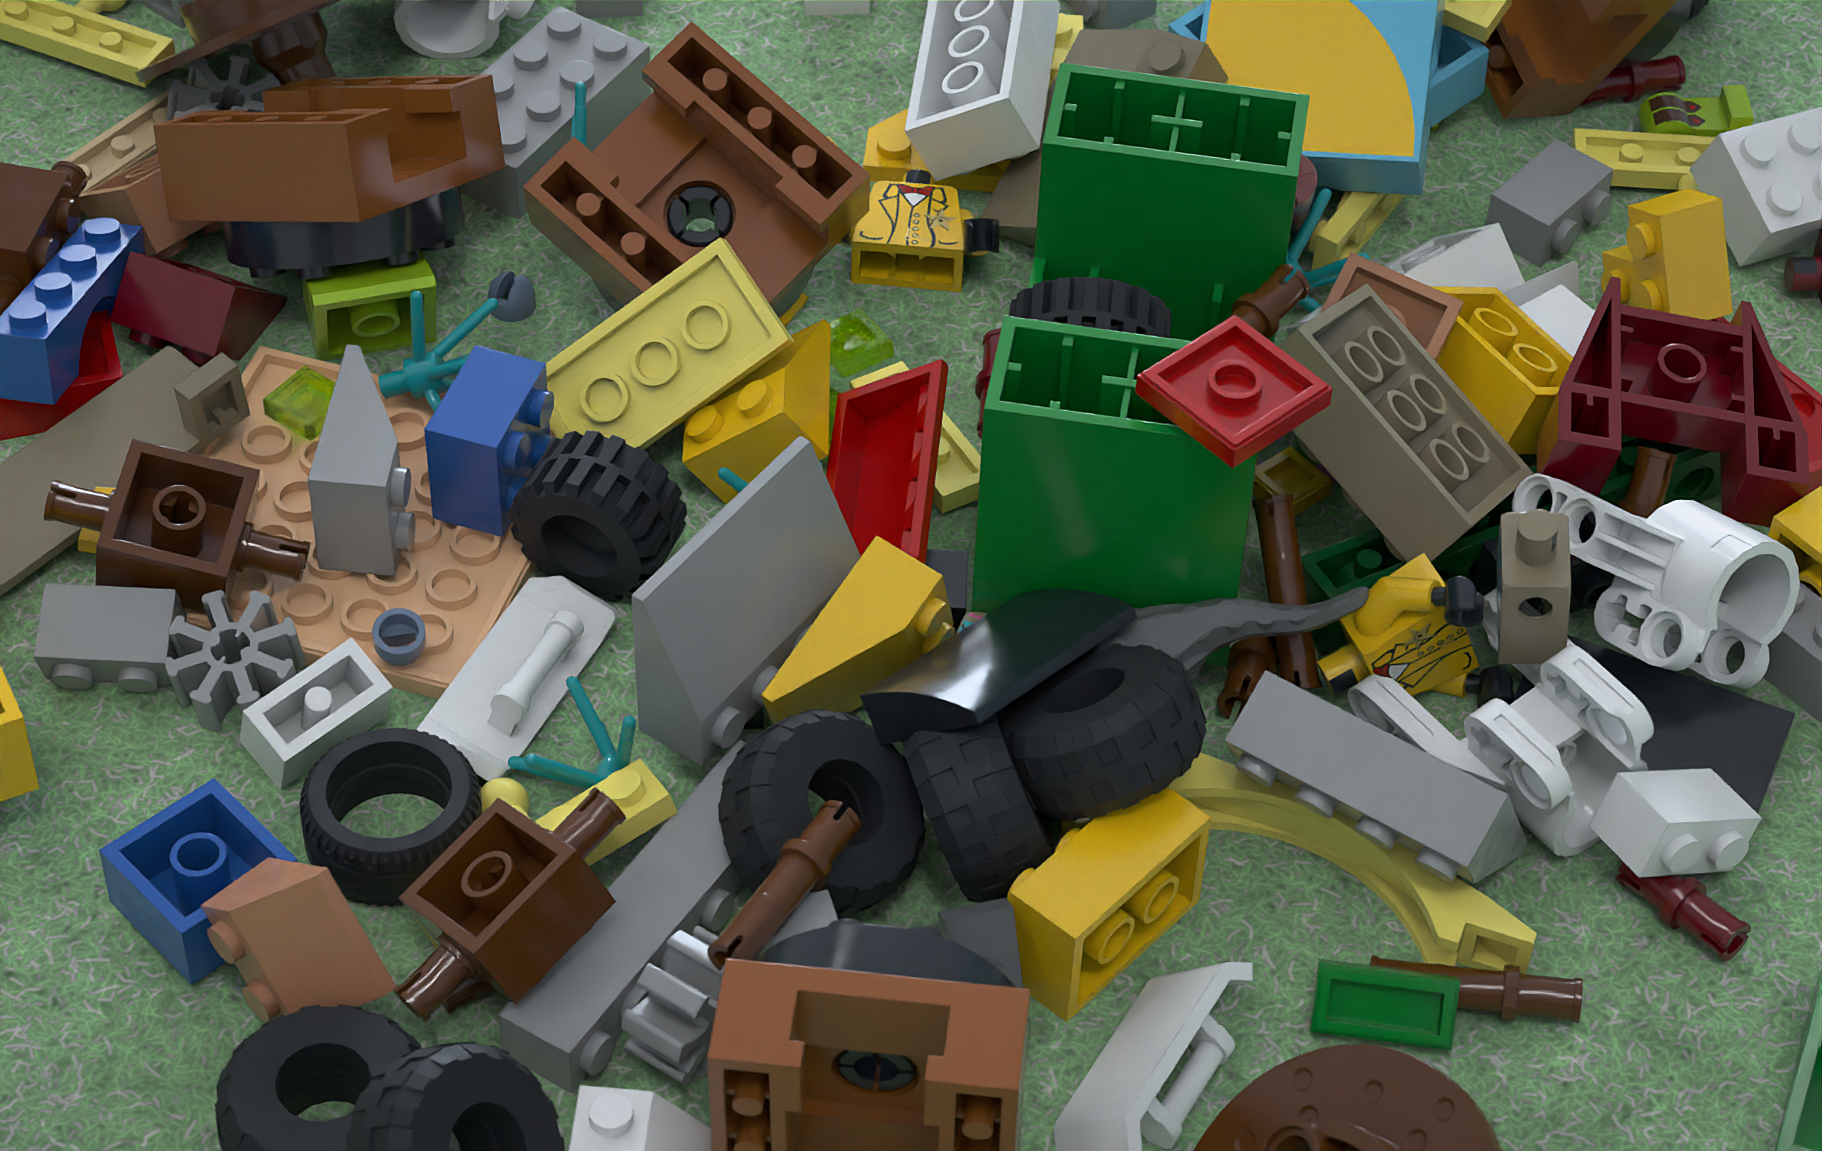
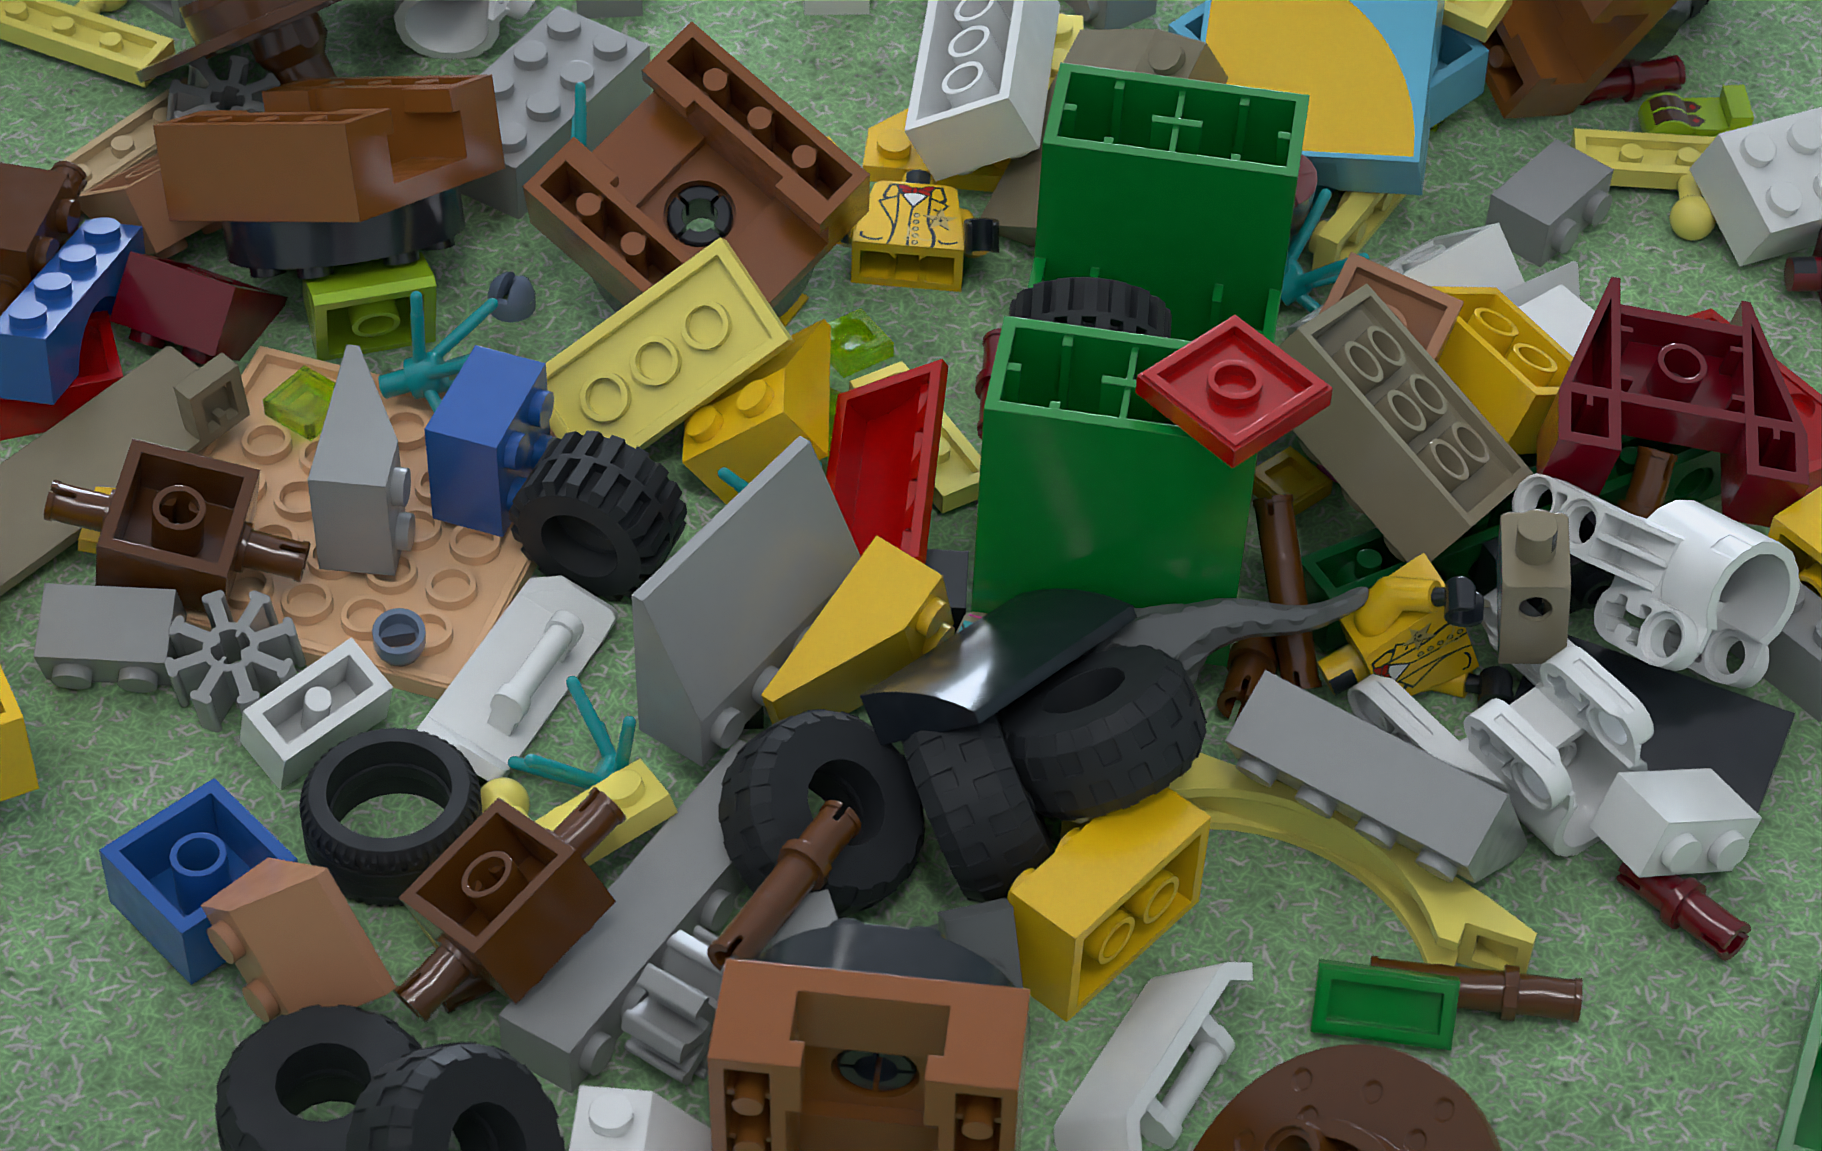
reddish brown pin [1223,264,1310,340] -> none
yellow brick [1601,188,1733,320] -> none

